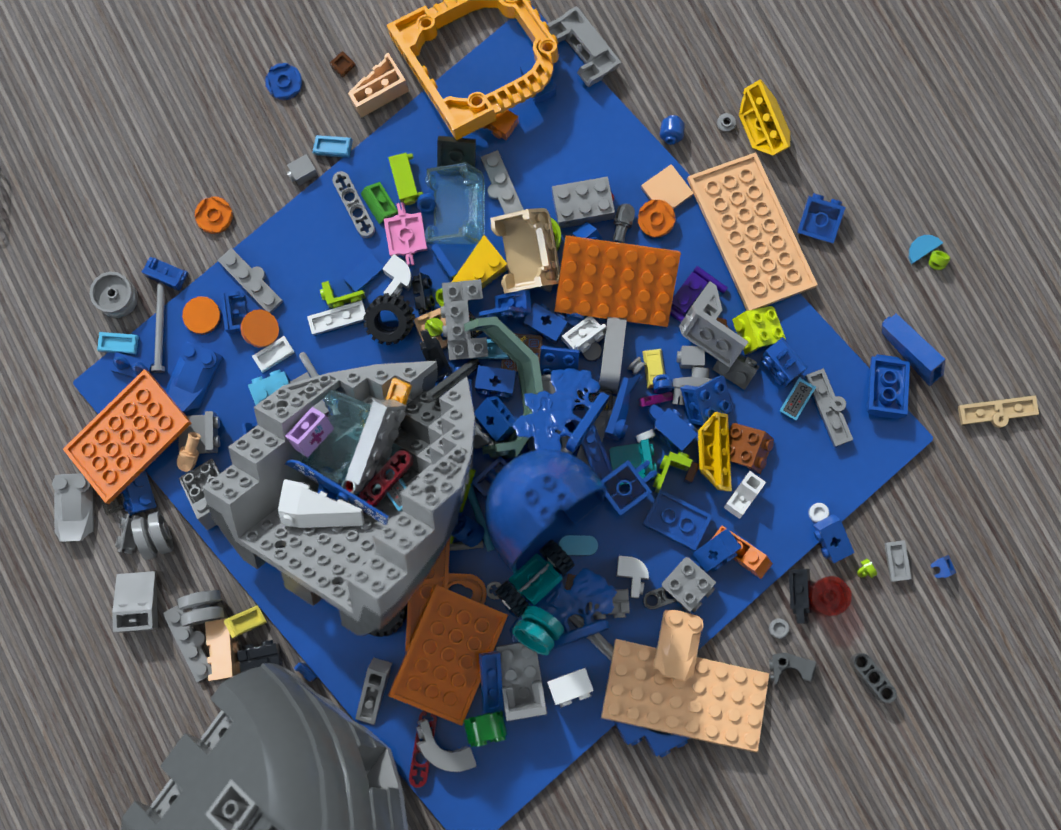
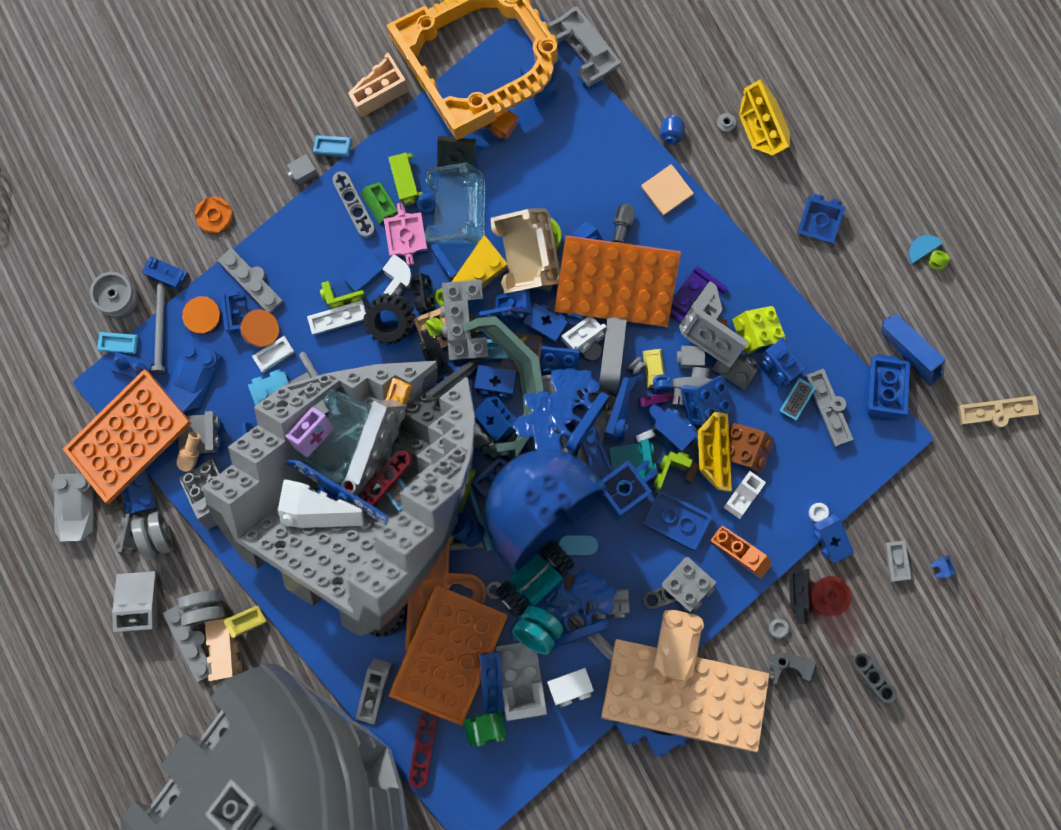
black brick [237,640,283,673] -> none
blue tile [265,63,303,100] -> none
blue tile [294,663,318,682] -> none
reddish brown tile [329,51,356,78] -> none
light grey arch [416,719,477,772] -> none
light grey hinge [481,150,524,214] -> none
light grey piece [552,177,615,228] -> none
white brick [616,556,649,598] -> none
orange tile [638,199,676,237] -> none
light nougat plate [687,152,818,311] -> none
blue brick [692,528,741,572] -> none
lime tile [857,558,877,579] -> none

